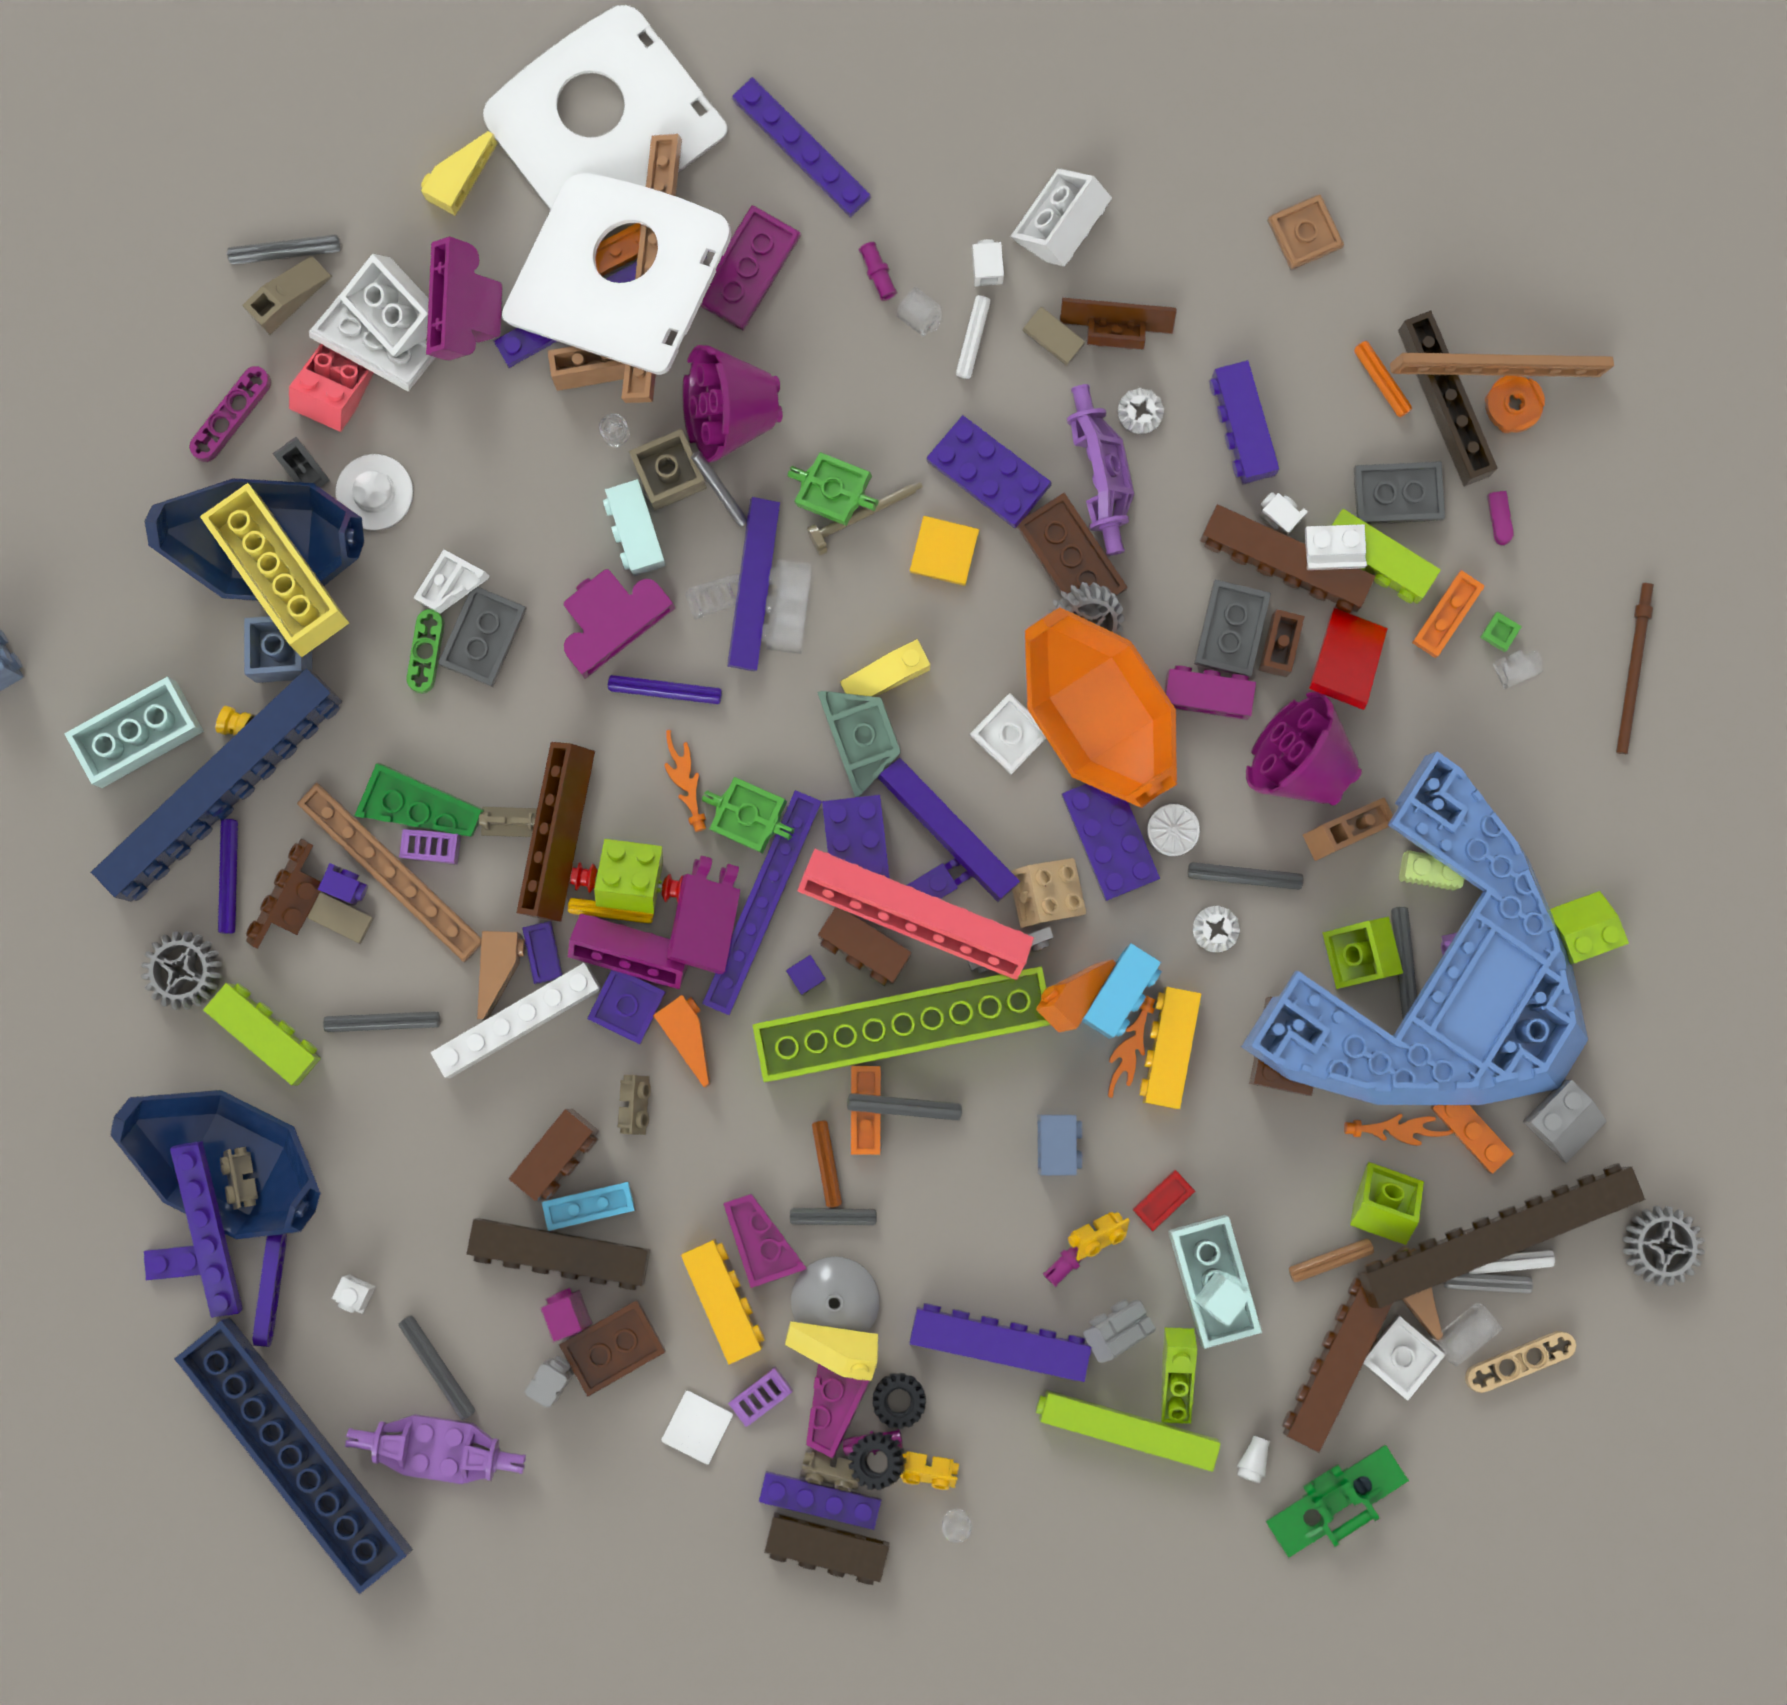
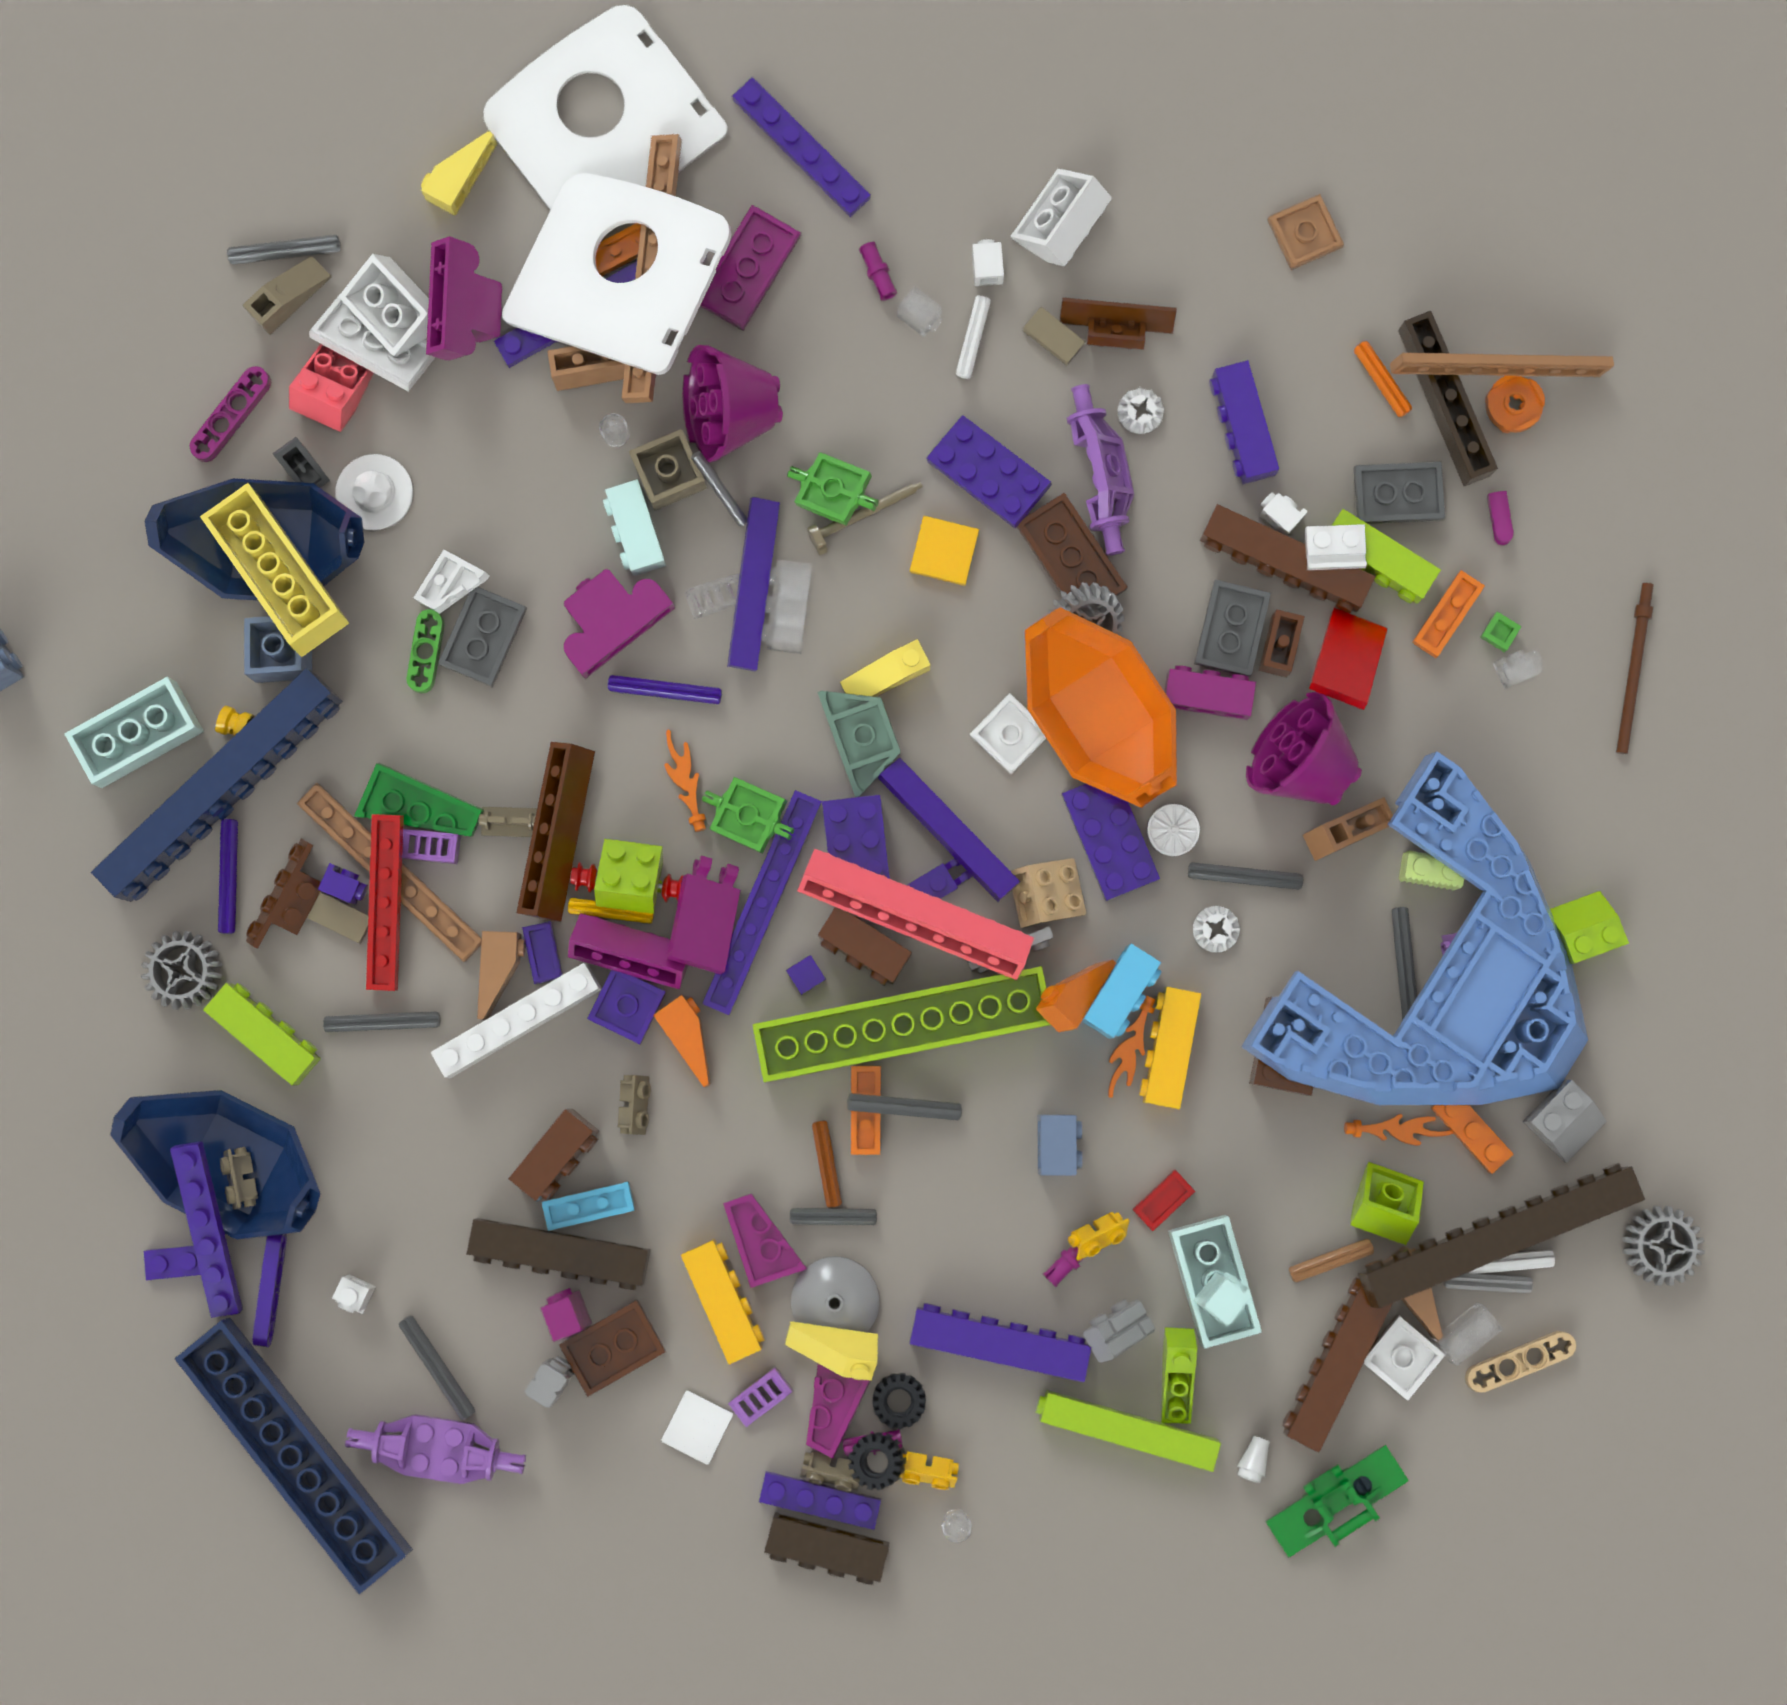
lime slope [1322,917,1403,989] -> none
none -> red plate [366,814,404,991]

